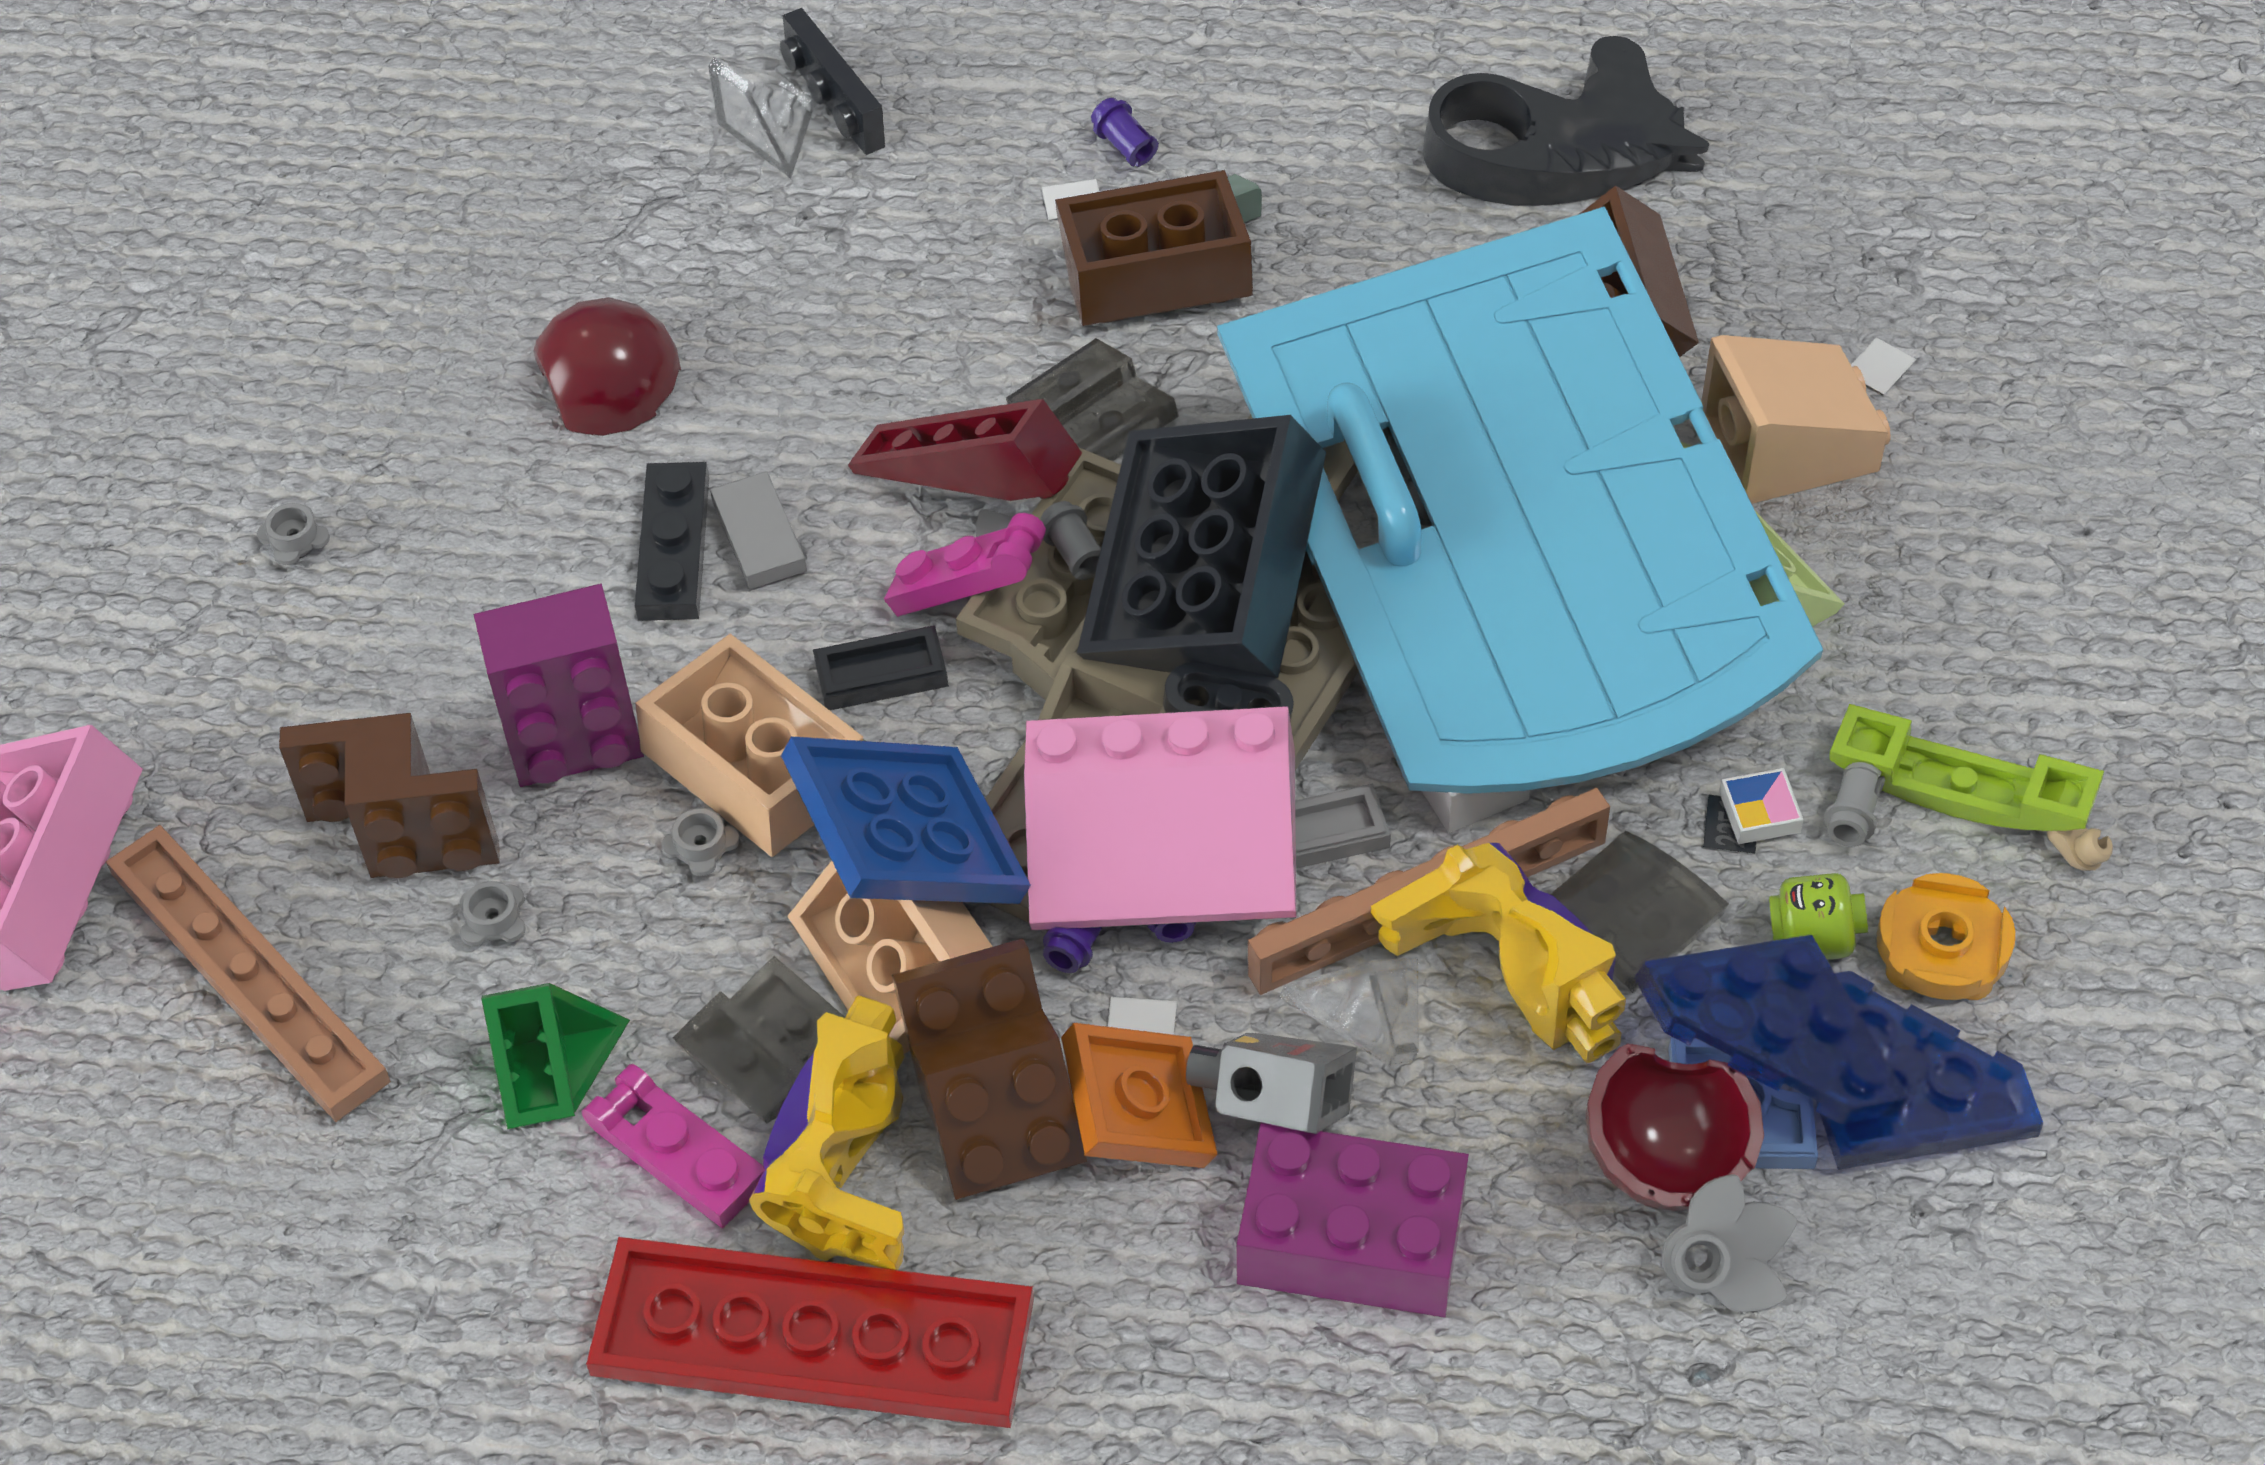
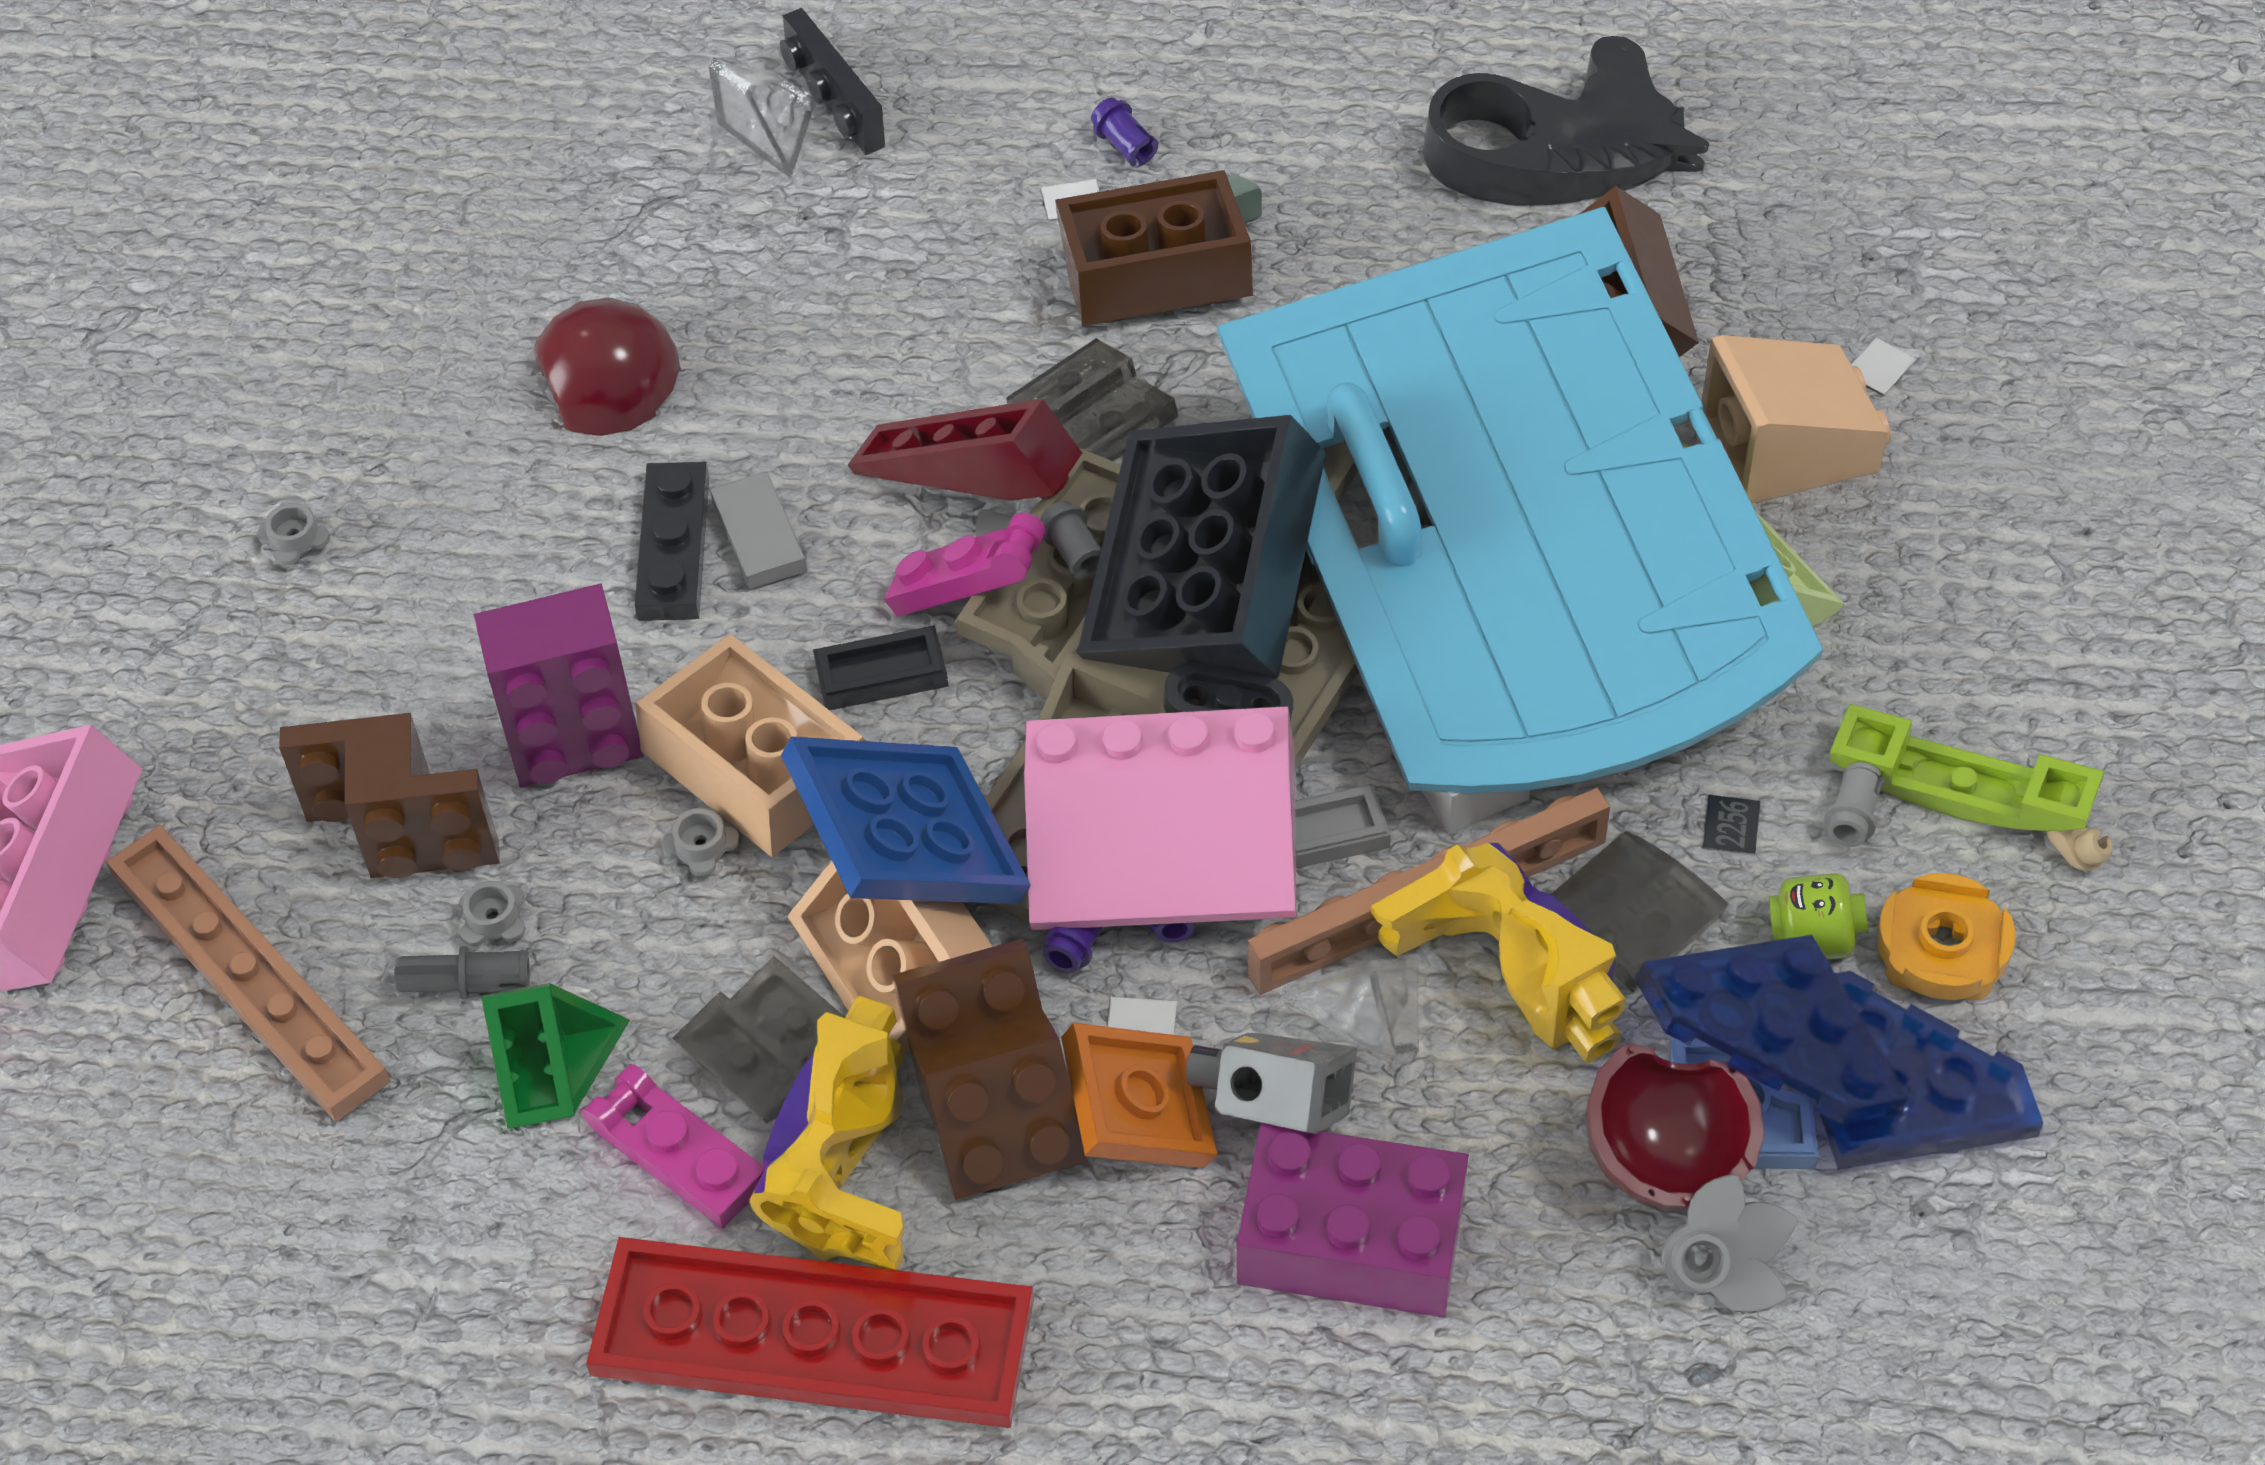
tile [1719,768,1804,844] -> none
none -> dark grey axle [394,946,530,999]

